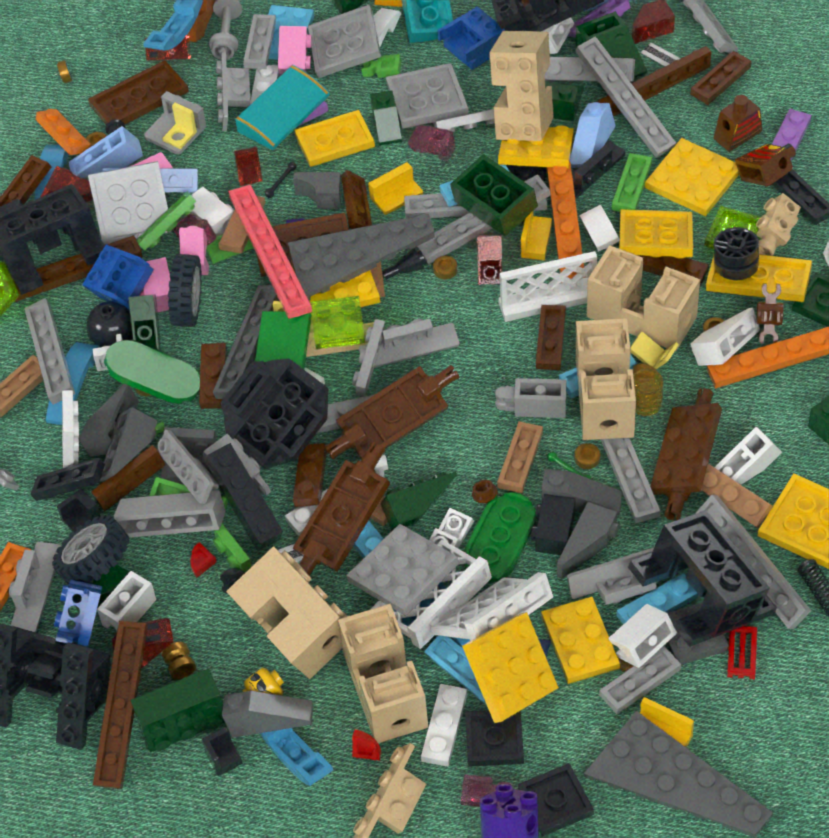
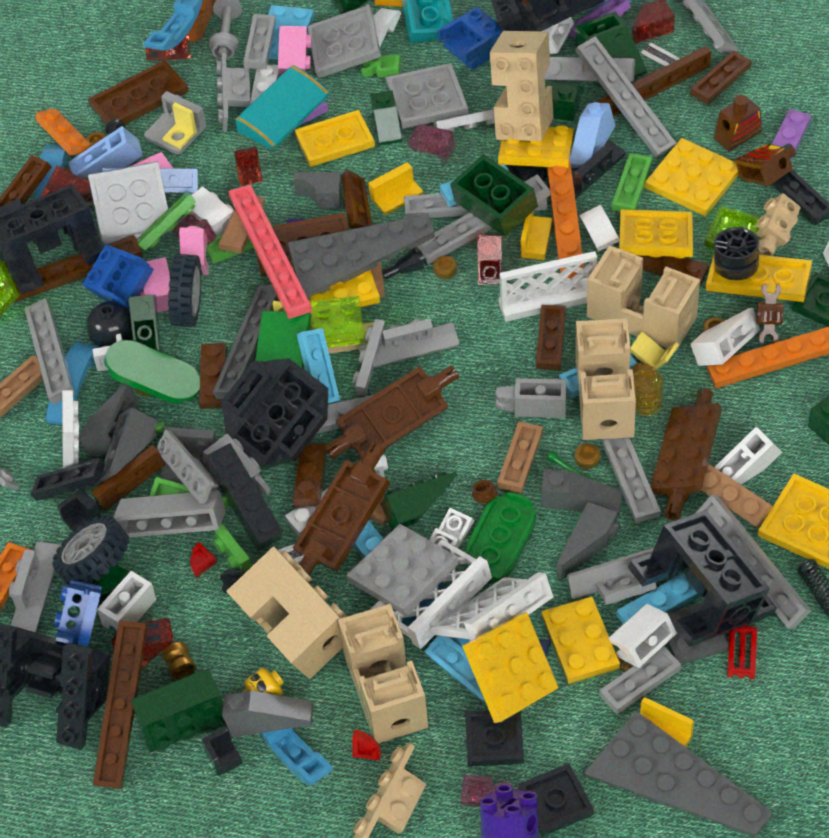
pearl gold tile [57,60,73,83] -> none
black hinge [265,162,297,198] -> none
white plate [421,684,467,767] -> none
black brick [531,494,575,555] -> none
none -> medium azure plate [297,328,340,404]

